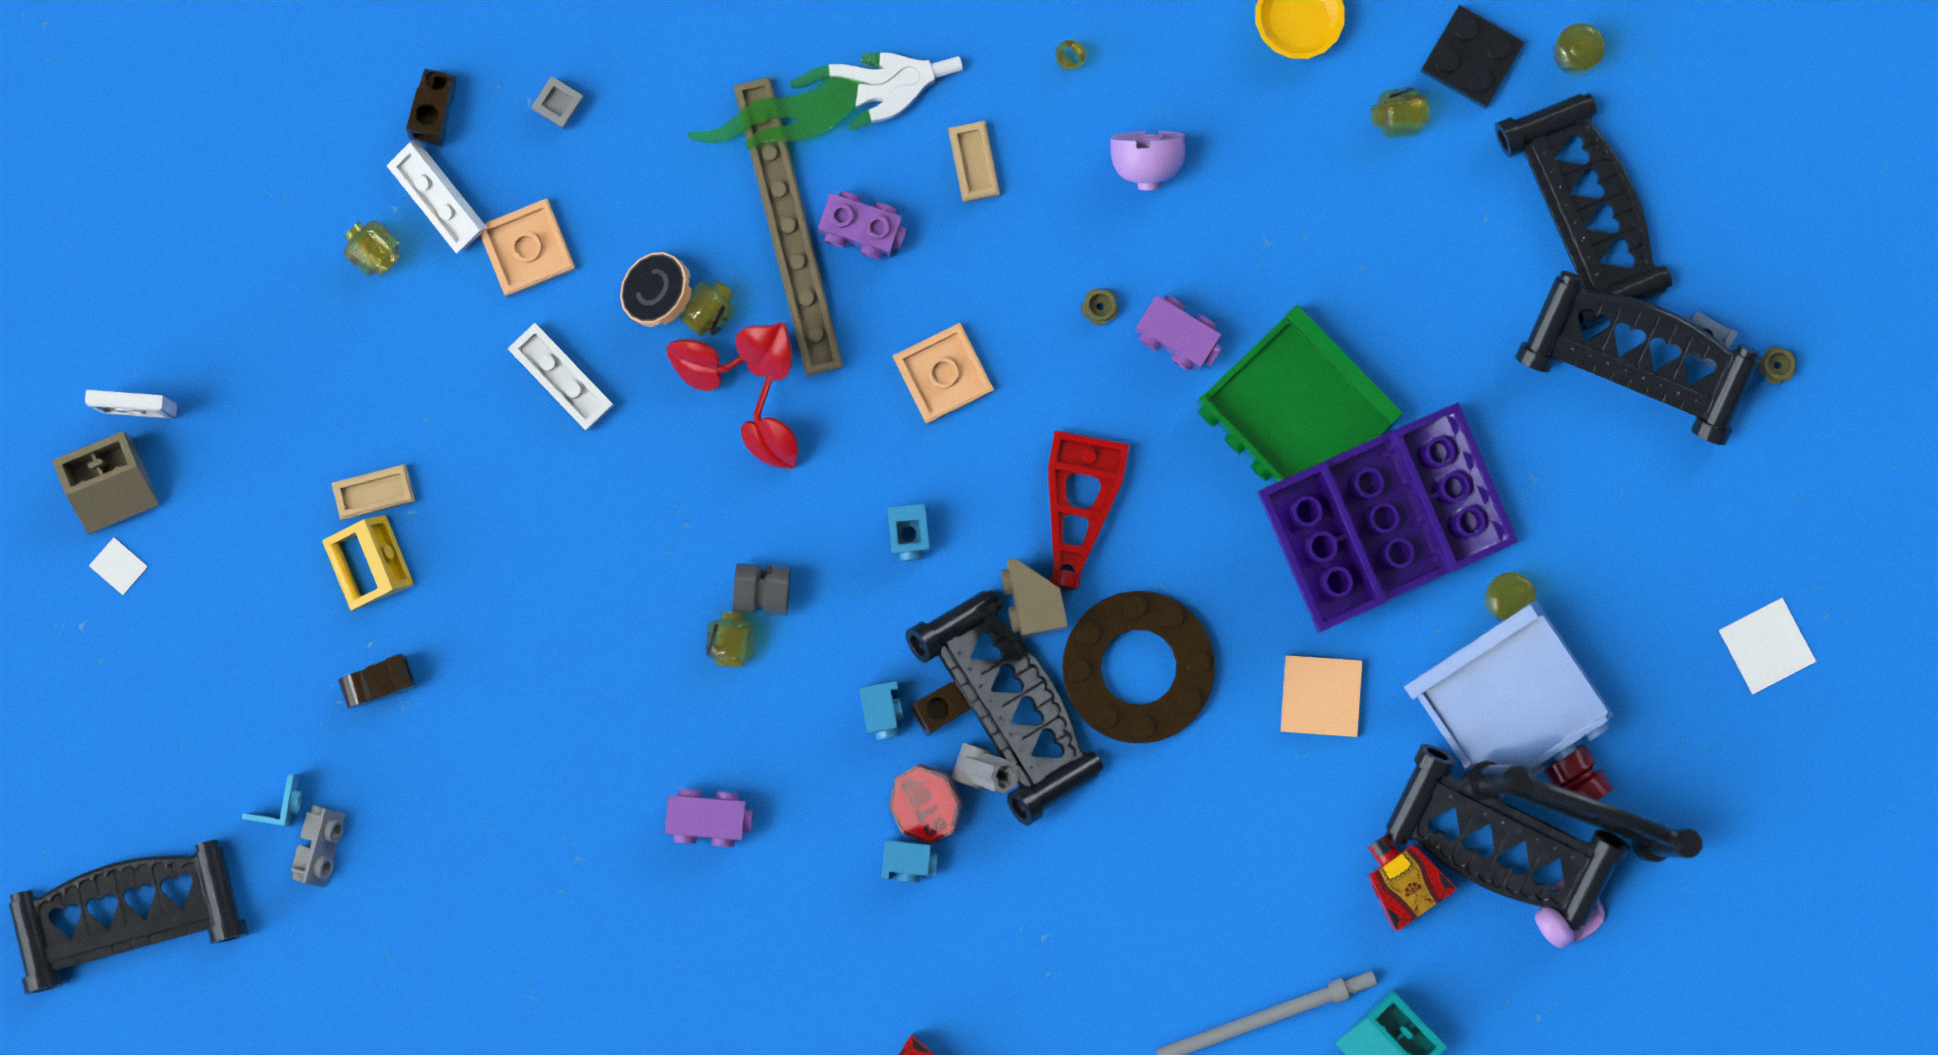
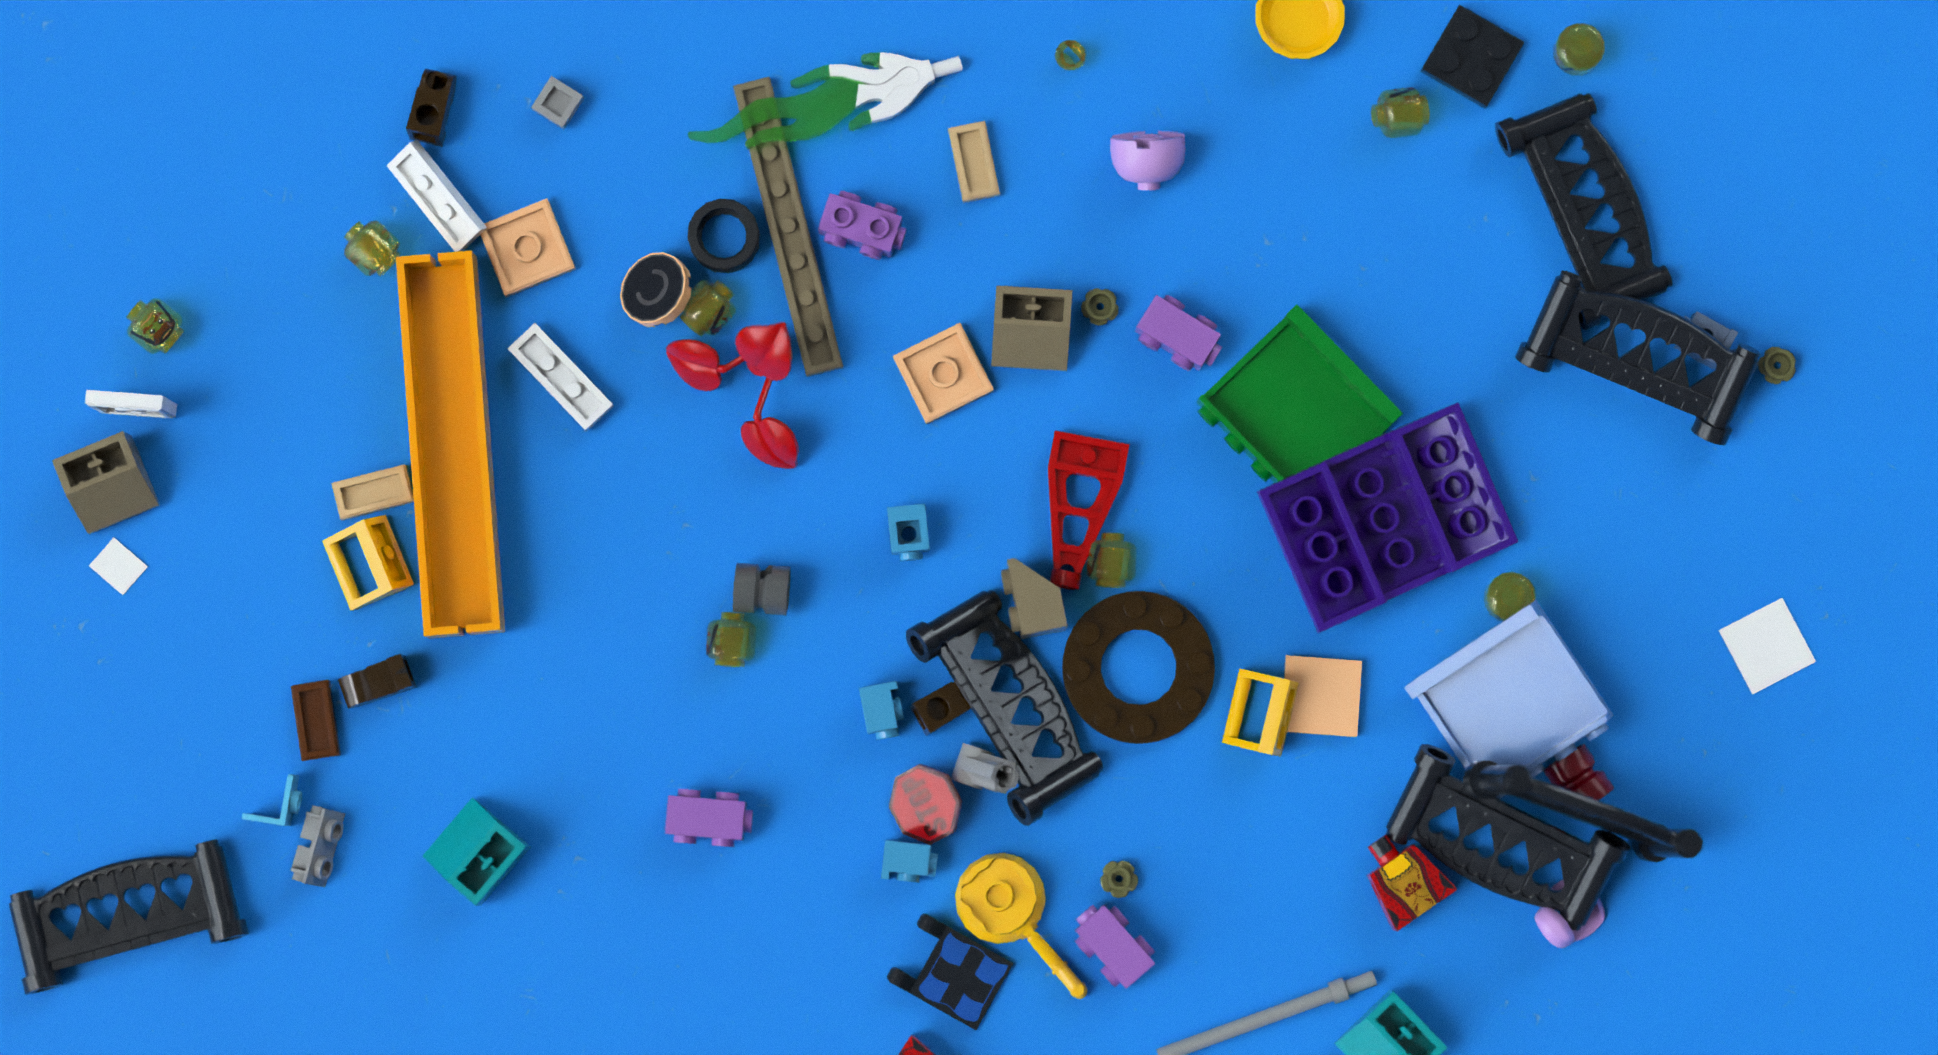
none -> head [126,298,184,354]
none -> reddish brown tile [291,680,341,761]
none -> light orange piece [396,250,505,639]
none -> teal slope [423,797,531,906]
none -> black tyre [687,199,760,273]
none -> black flag [887,914,1013,1030]
none -> yellow piece [955,852,1087,999]
none -> dark tan slope [991,285,1072,371]
none -> medium lavender brick [1074,904,1155,989]
none -> clear yellow head [1086,533,1137,588]
none -> olive plate [1100,860,1138,898]
none -> yellow tile [1222,668,1299,757]

